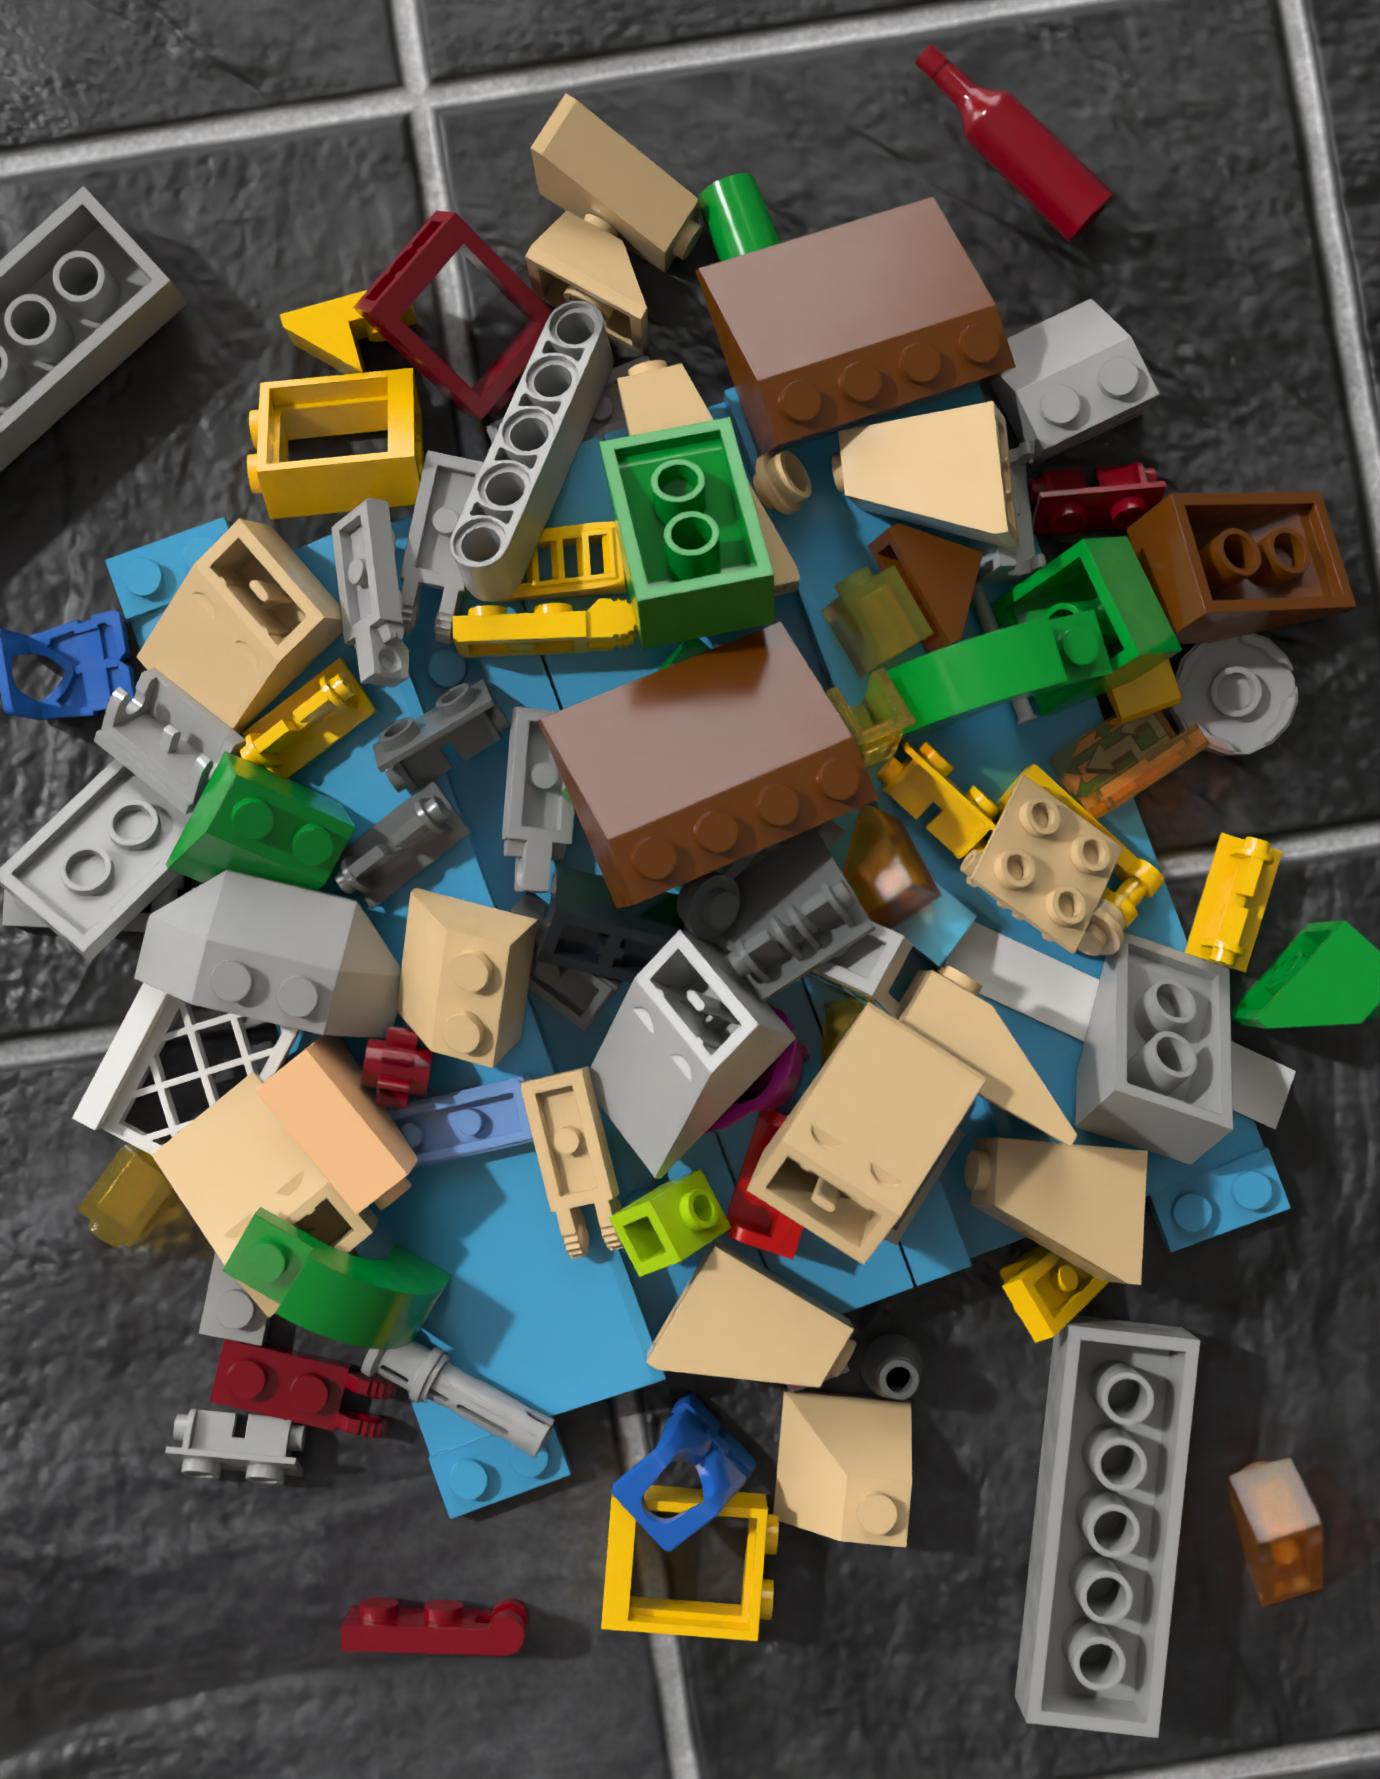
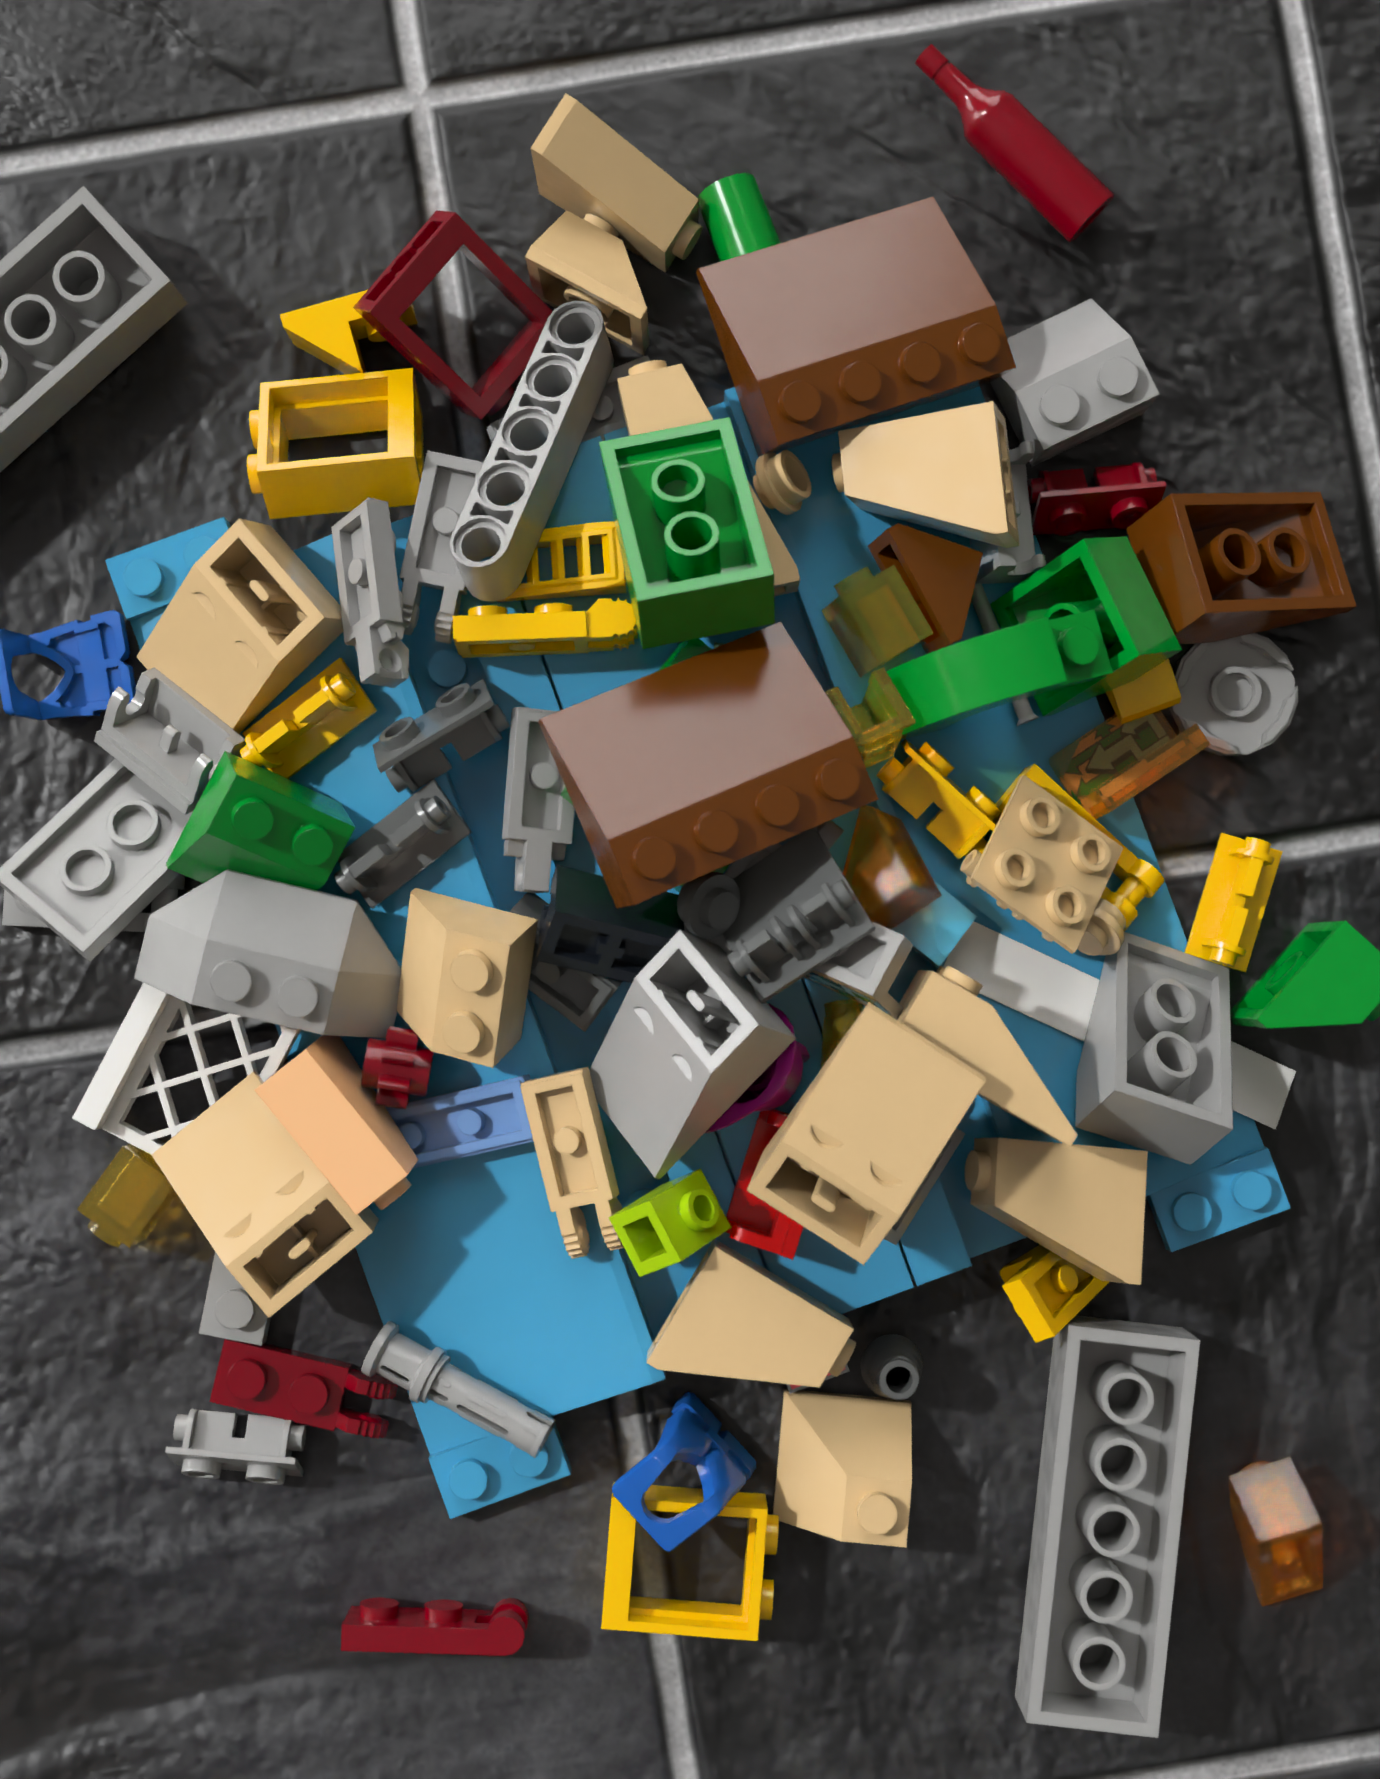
green arch [222,1207,451,1350] -> none

